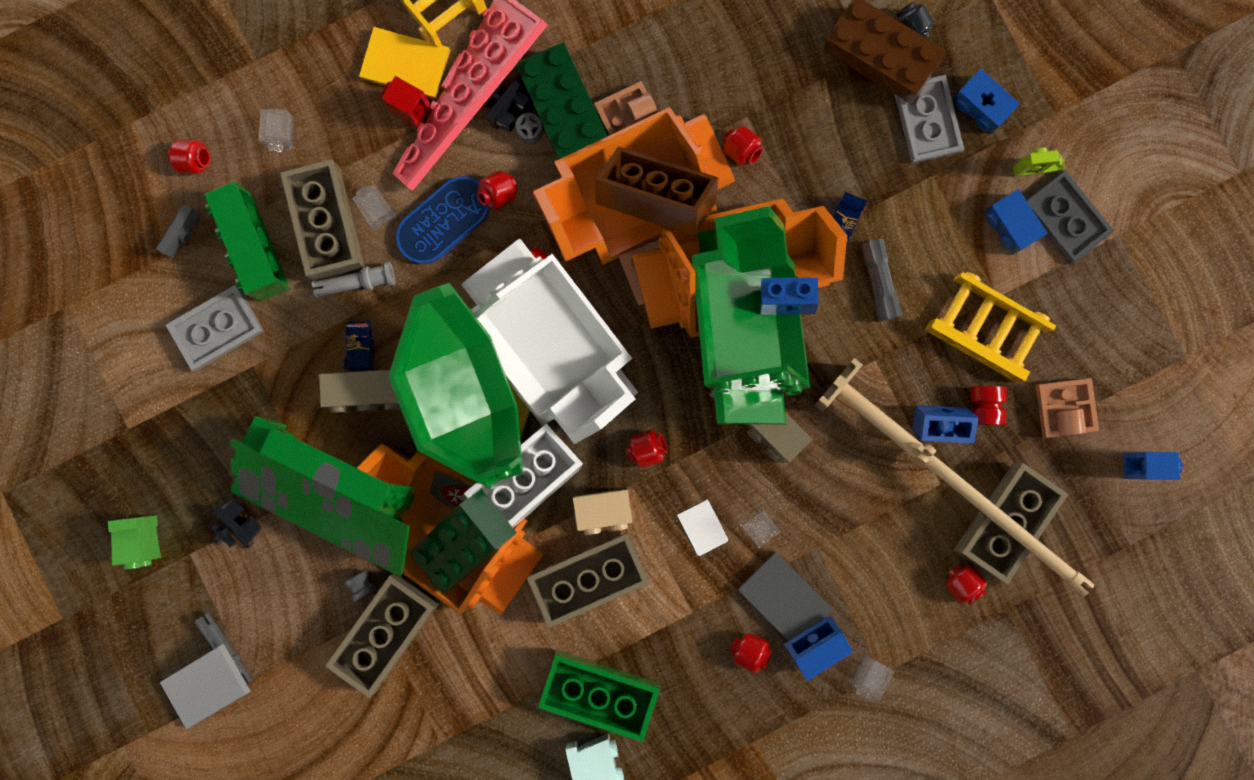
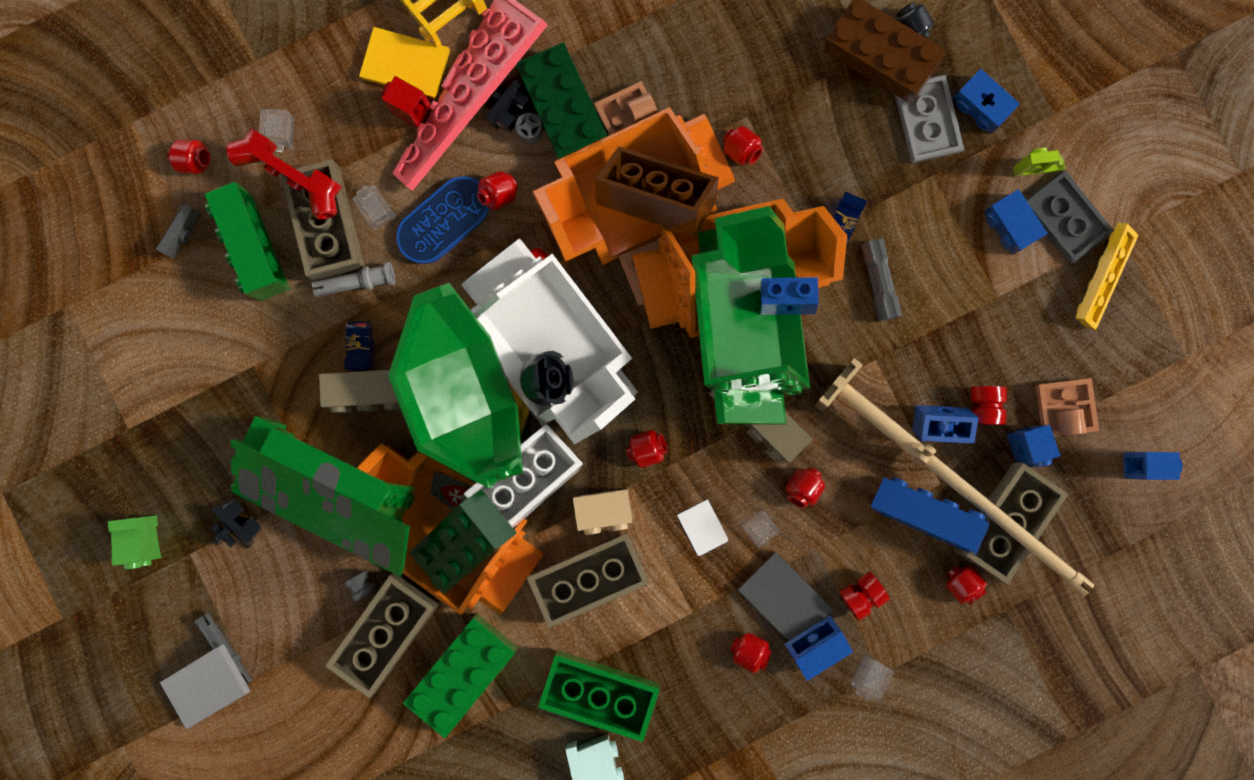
light grey plate [166,285,265,372] -> none
yellow fence [925,272,1056,383] -> none
none -> red plate [226,128,342,219]
none -> green brick [403,614,518,739]
none -> black cylinder [520,351,574,406]
none -> red head [785,467,825,509]
none -> red wheel [838,571,890,621]
none -> blue brick [871,477,989,556]
none -> blue brick [1006,424,1060,468]
none -> yellow plate [1075,222,1138,330]

